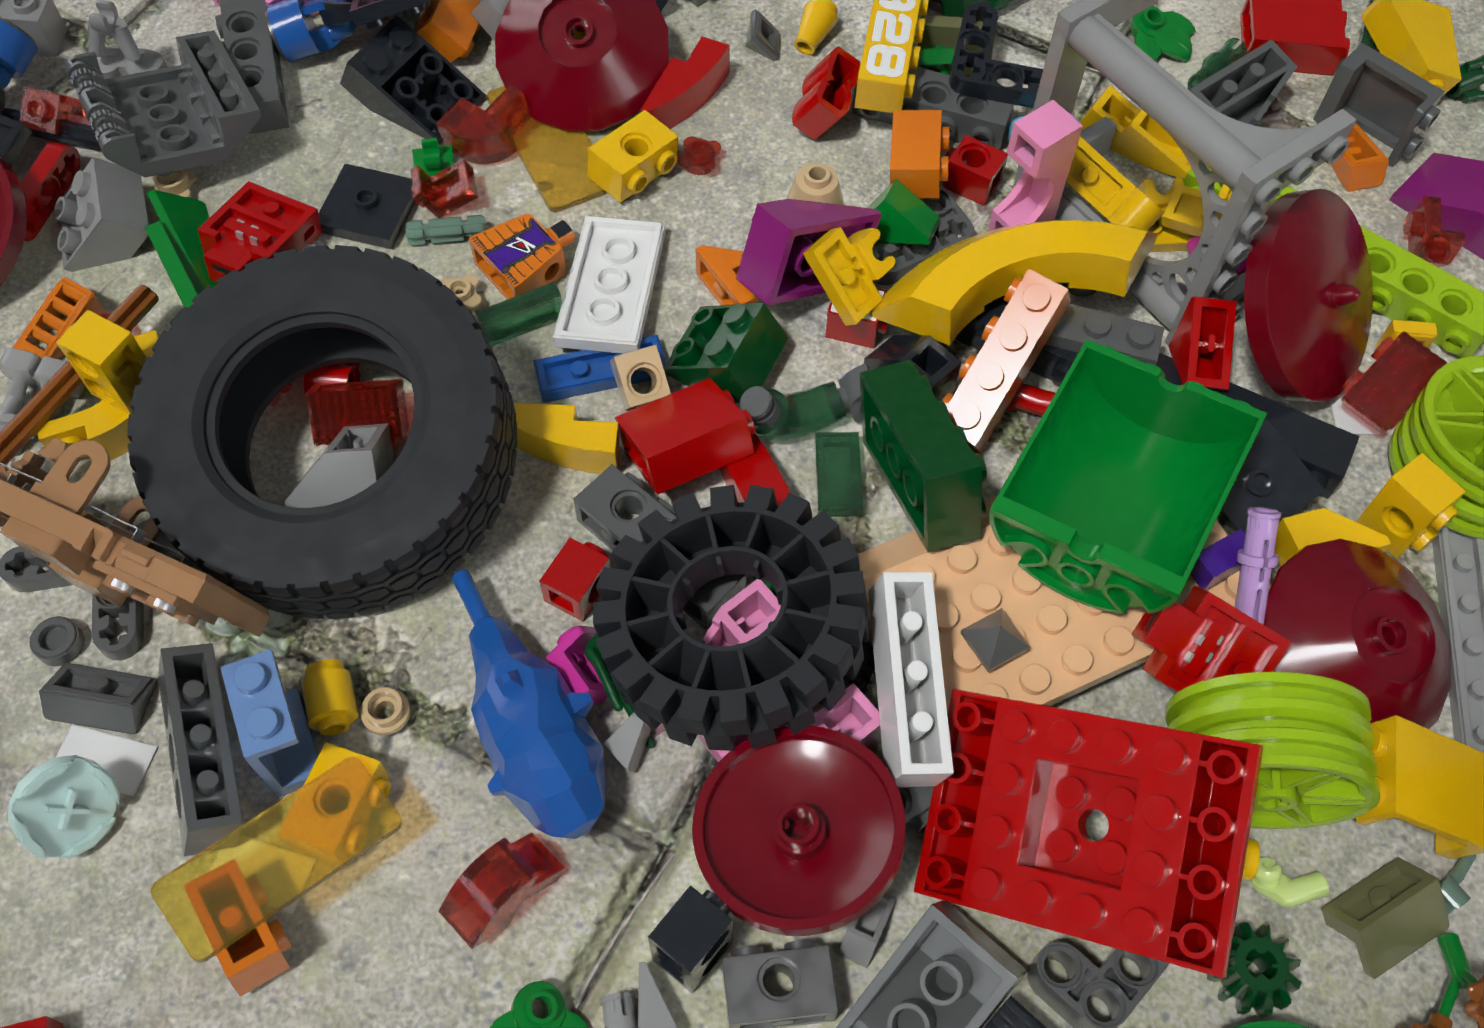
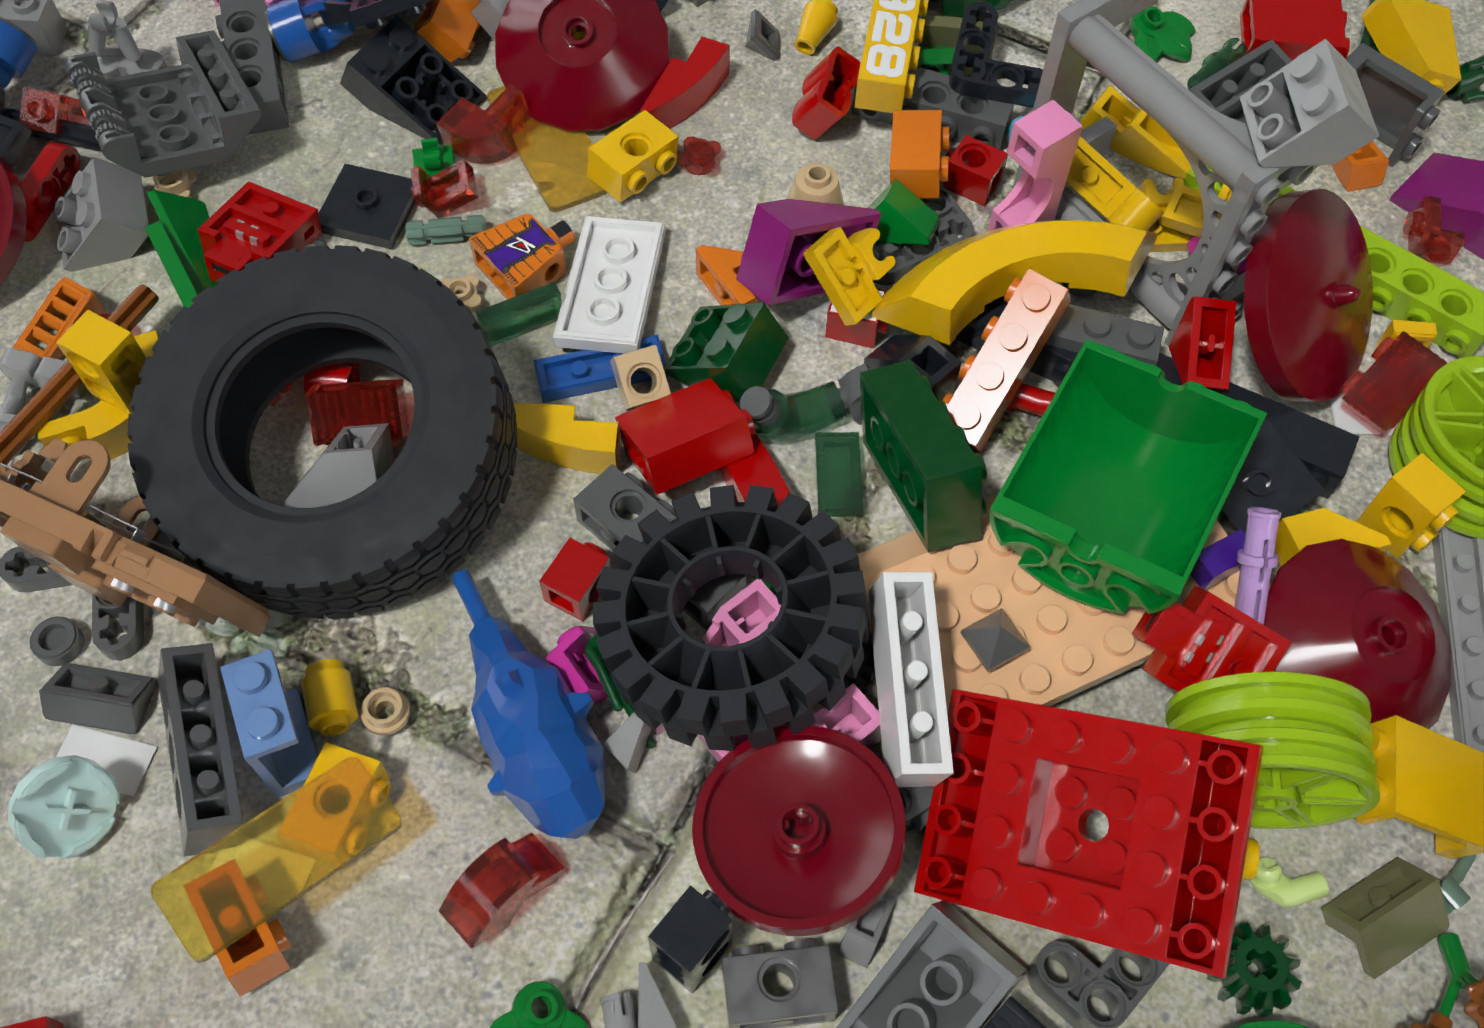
none -> light grey slope [1240,39,1379,168]

